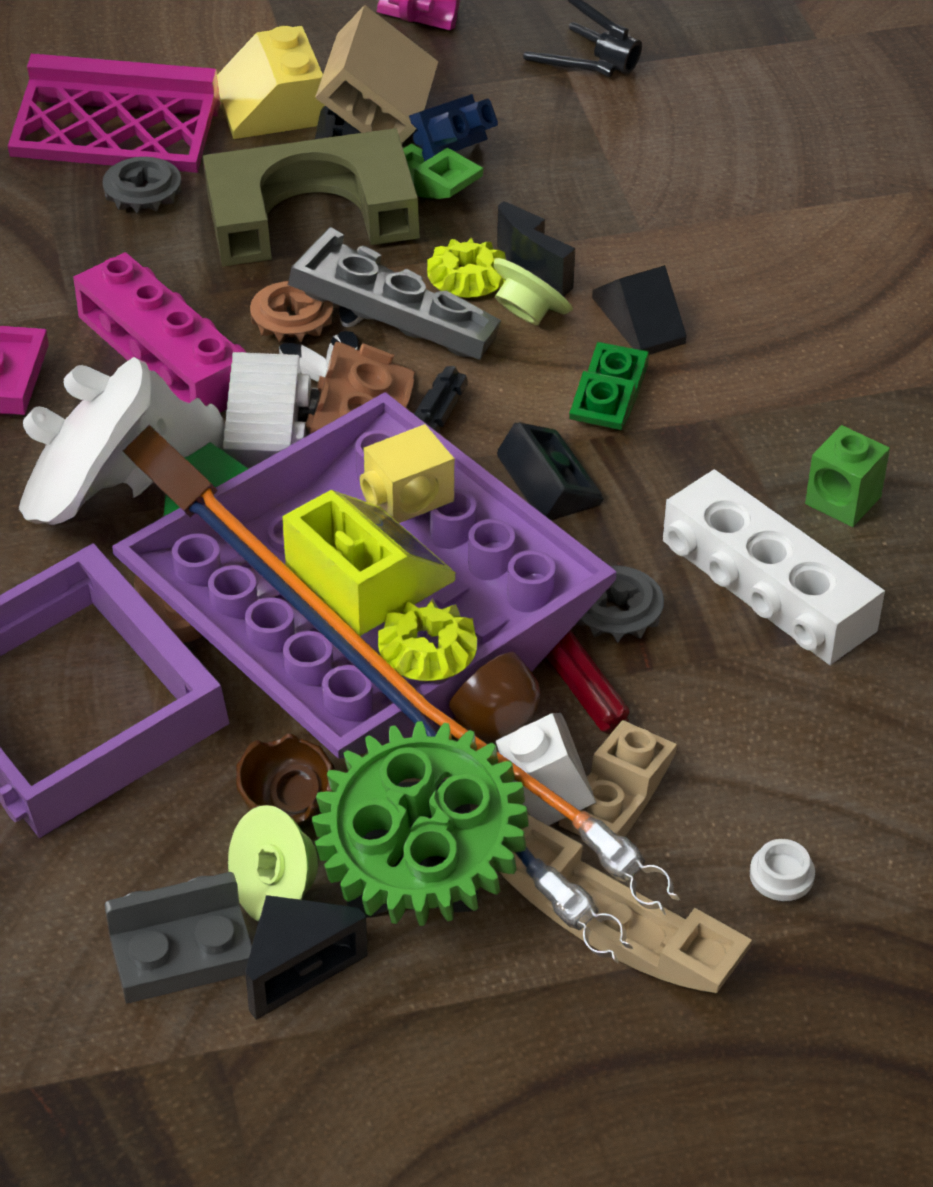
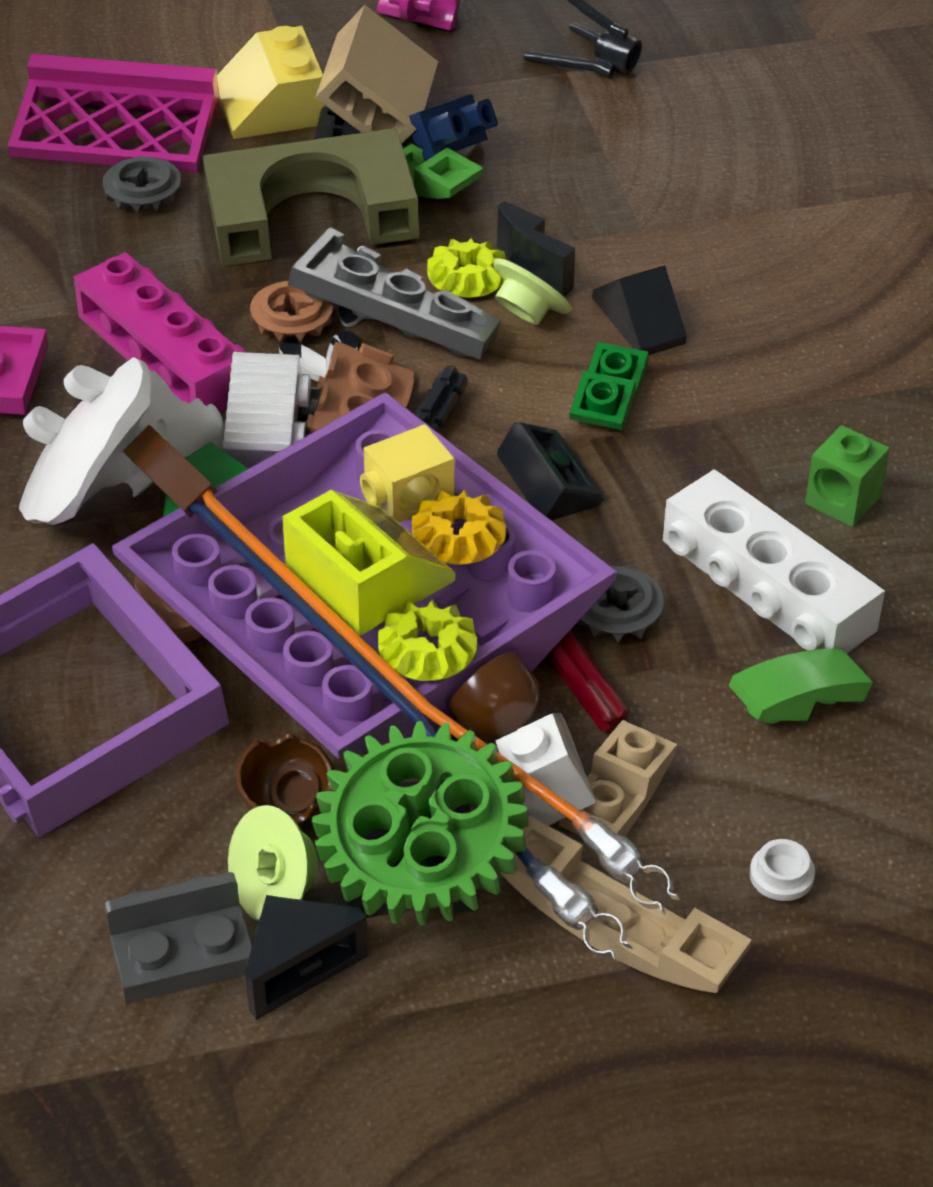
none -> yellow gear [411,489,506,565]
none -> bright green slope [729,648,873,724]

